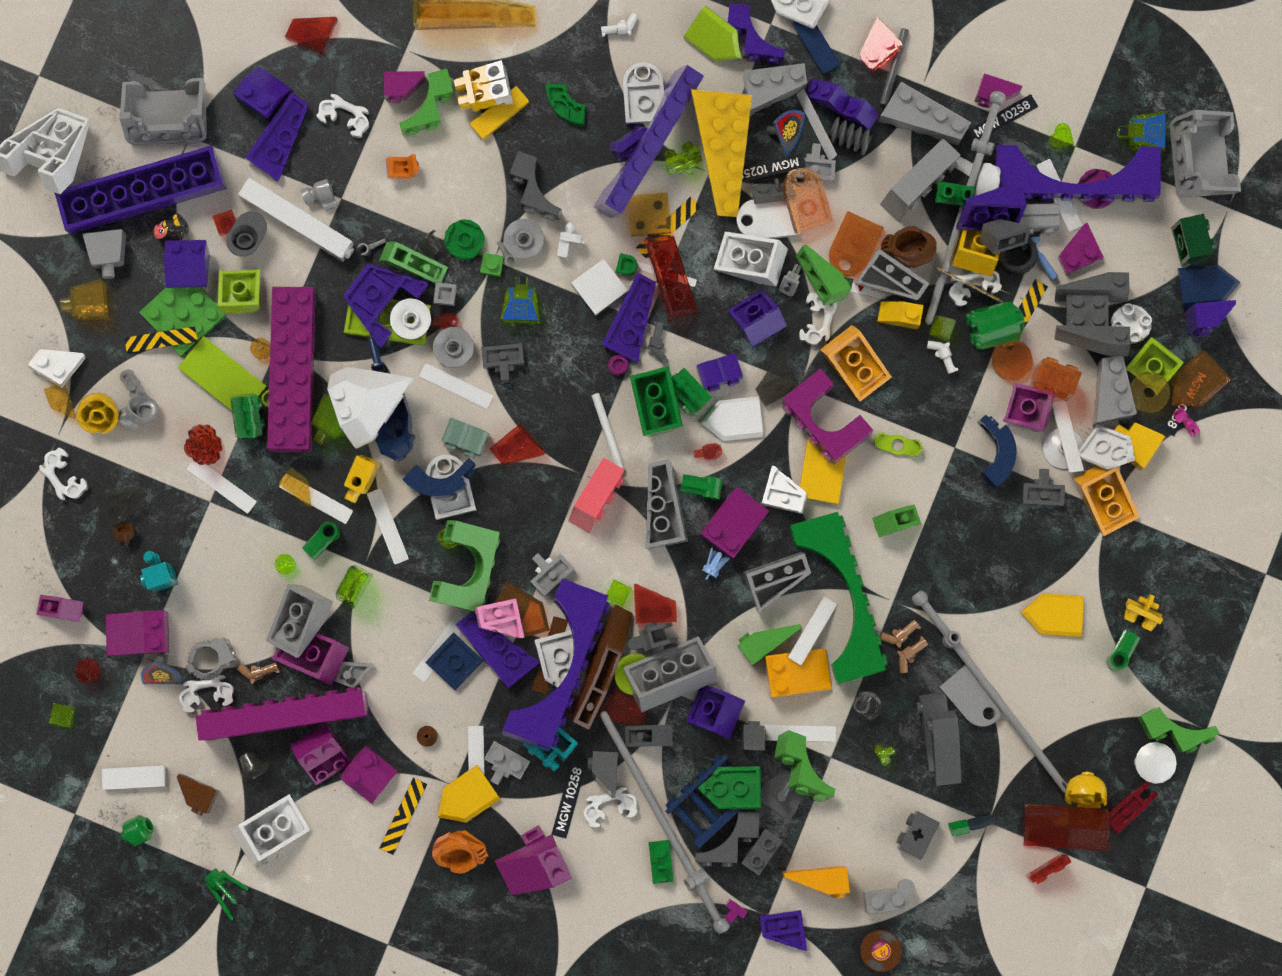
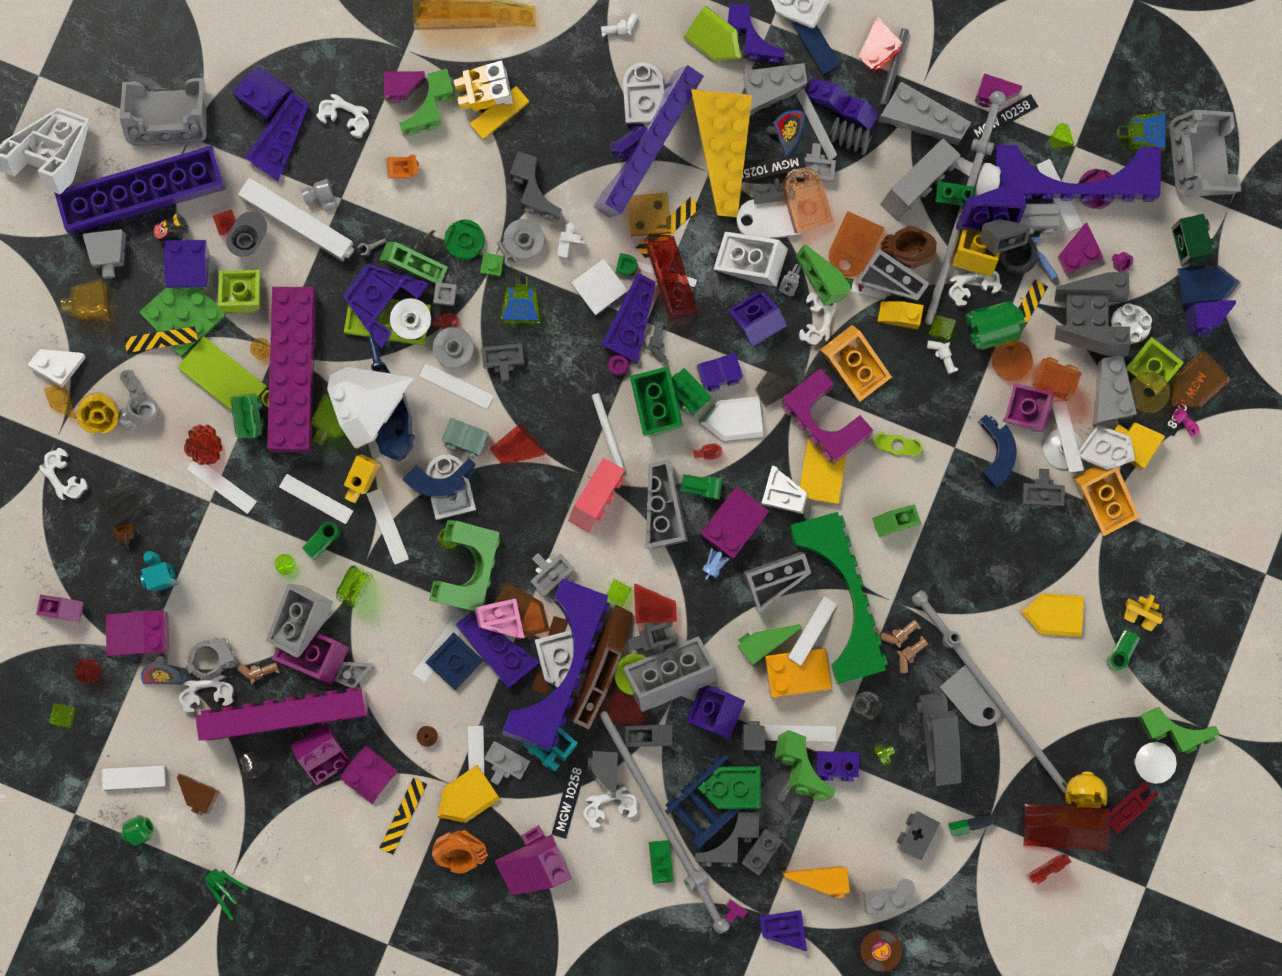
white slope [231,794,310,865] -> none
clear yellow tile [278,468,311,507] -> none
clear red wing [285,17,338,54] -> none
green tile [546,84,585,126] -> none
clear neon green hips [664,141,703,176] -> none
sticker [936,266,1004,303] -> none
none -> dark purple brick [816,751,860,782]
none -> magenta tile [1112,252,1134,272]

